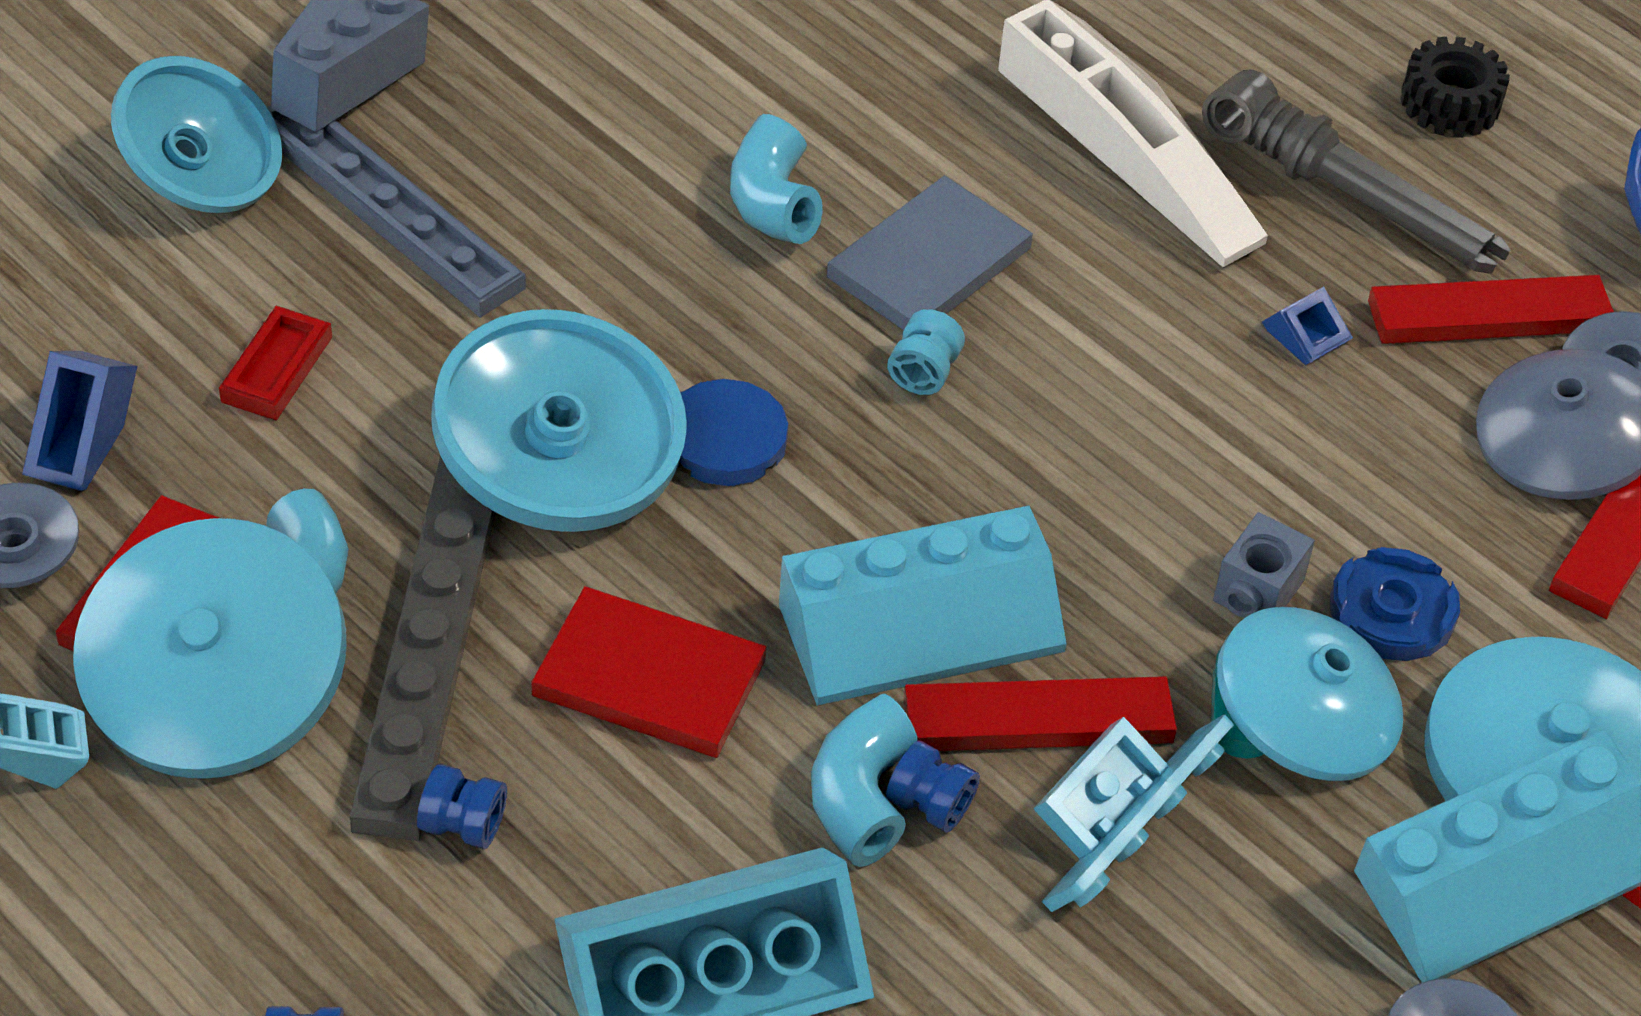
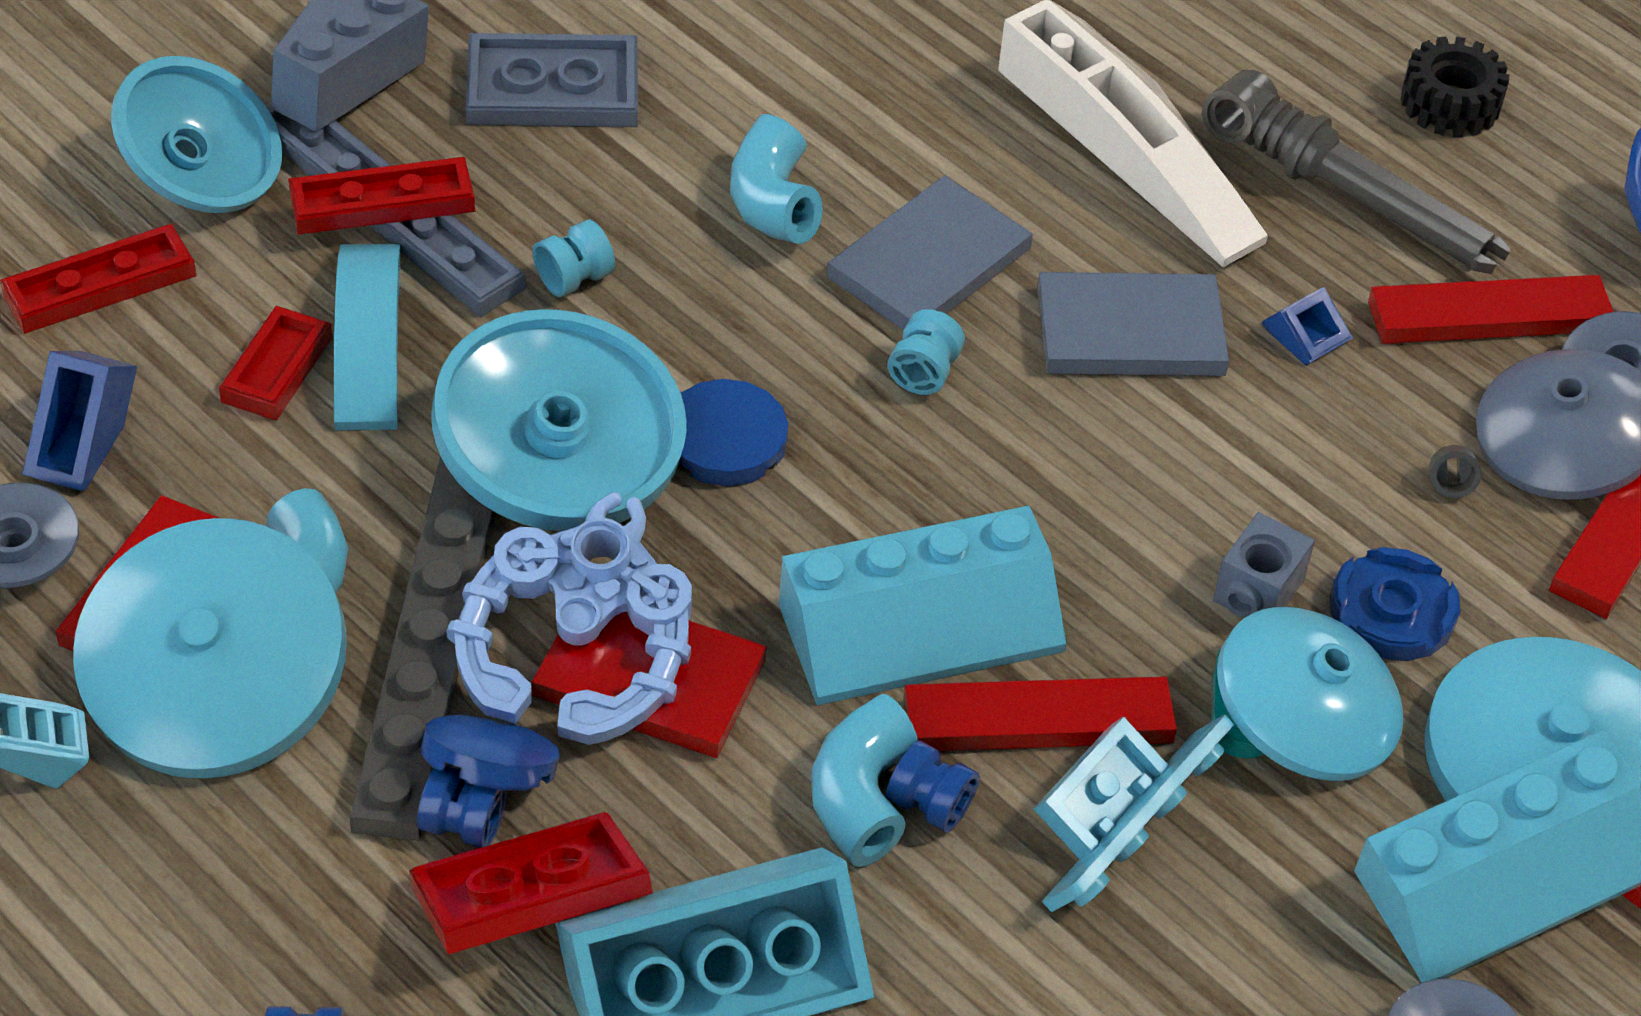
none -> red tile [0,223,196,334]
none -> red tile [288,157,475,235]
none -> medium azure slope [334,244,401,431]
none -> red tile [409,812,653,955]
none -> blue tile [421,715,559,791]
none -> light blue piece [446,492,692,745]
none -> sand blue tile [465,33,638,127]
none -> medium azure wheel [533,219,615,297]
none -> sand blue tile [1037,272,1229,376]
none -> dark grey hinge [1428,445,1481,498]

